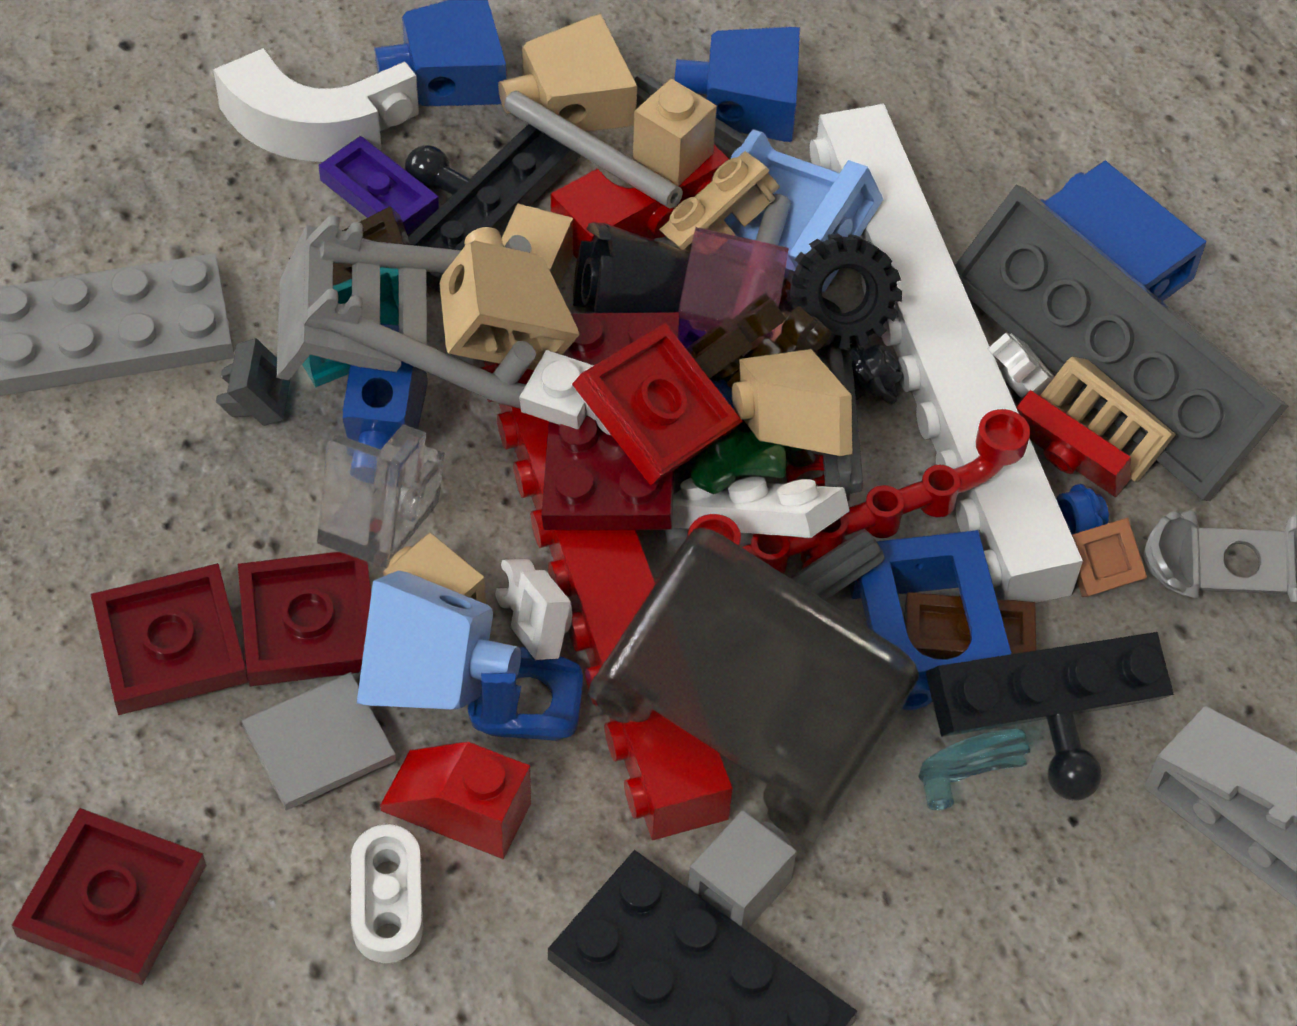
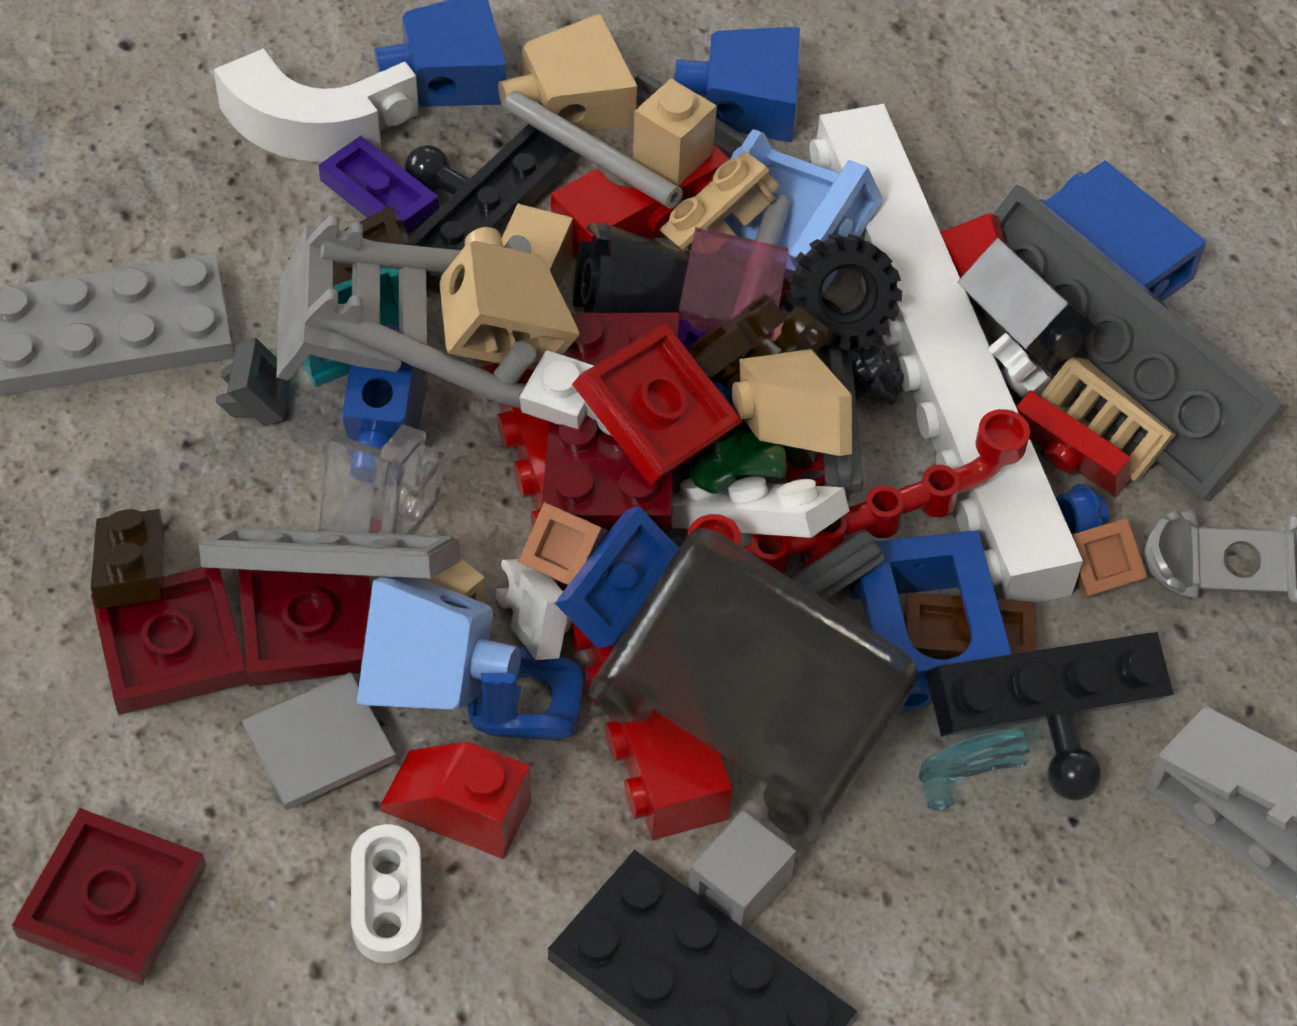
none -> dark brown plate [90,509,165,609]
none -> light grey tile [199,527,461,579]
none -> nougat plate [518,502,608,585]
none -> blue plate [555,506,682,649]
none -> red tile [940,213,1005,278]
none -> brick [957,238,1096,372]

